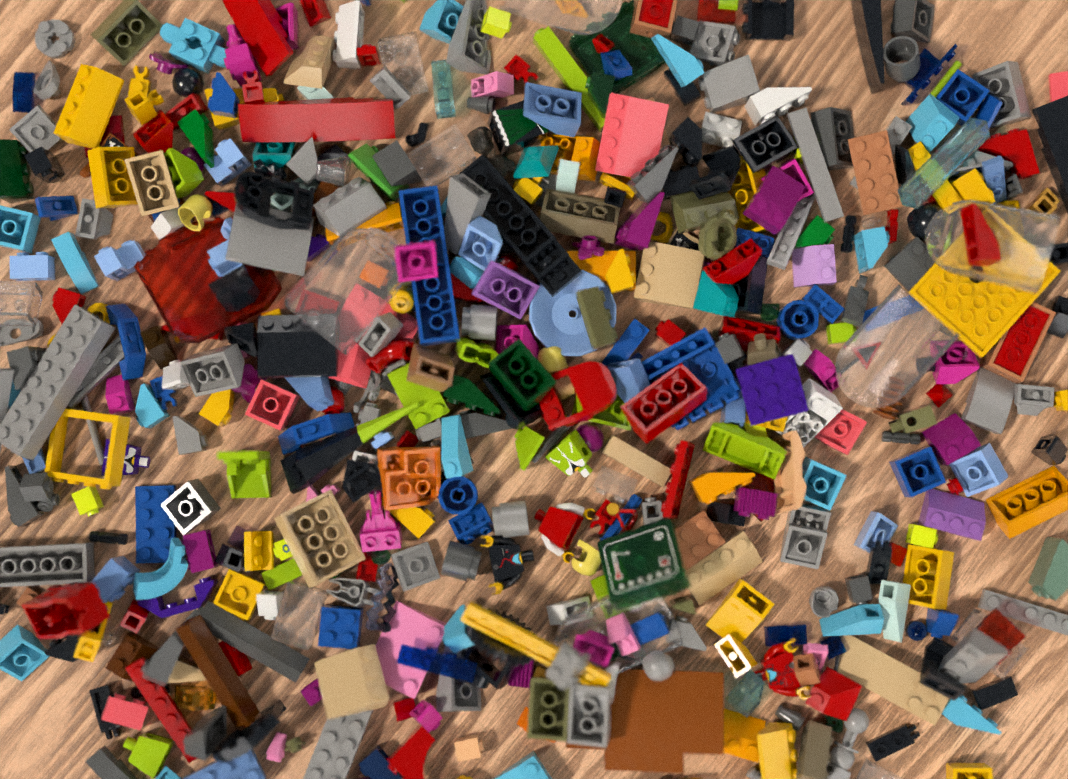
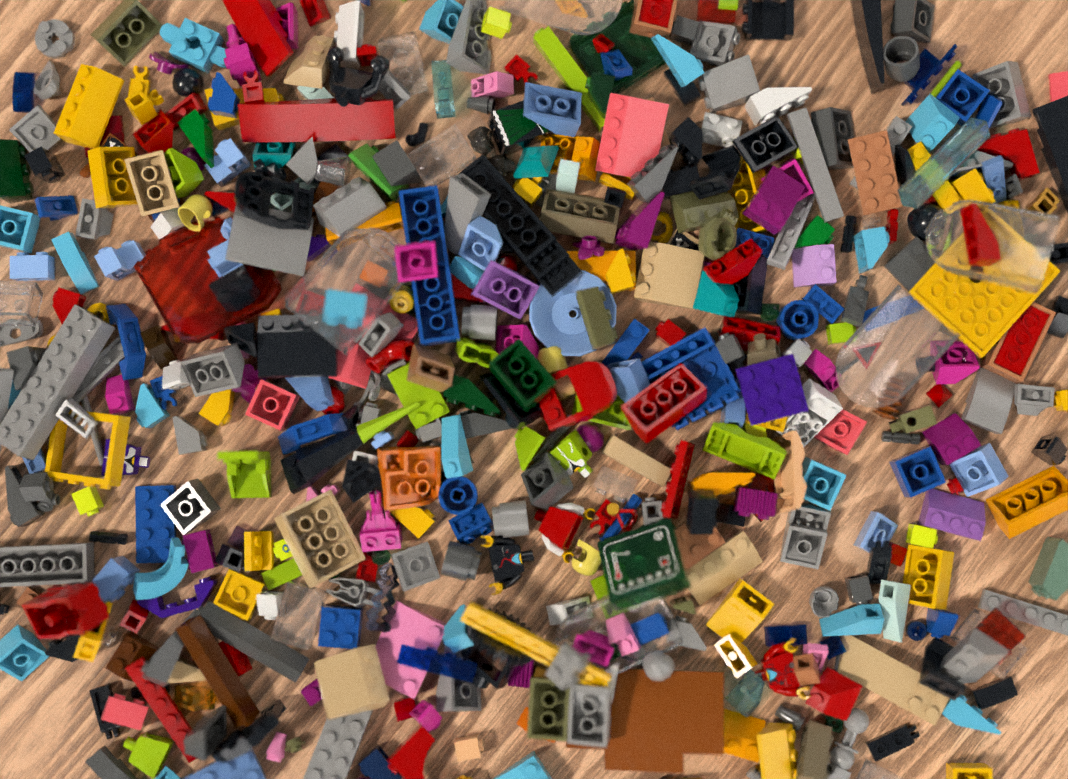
none -> light grey slope [55,398,98,439]
none -> medium azure brick [322,289,367,329]
none -> black torso [327,47,390,107]
none -> black slope [341,405,359,429]
none -> dark grey slope [521,452,574,510]
none -> black brick [686,490,719,535]

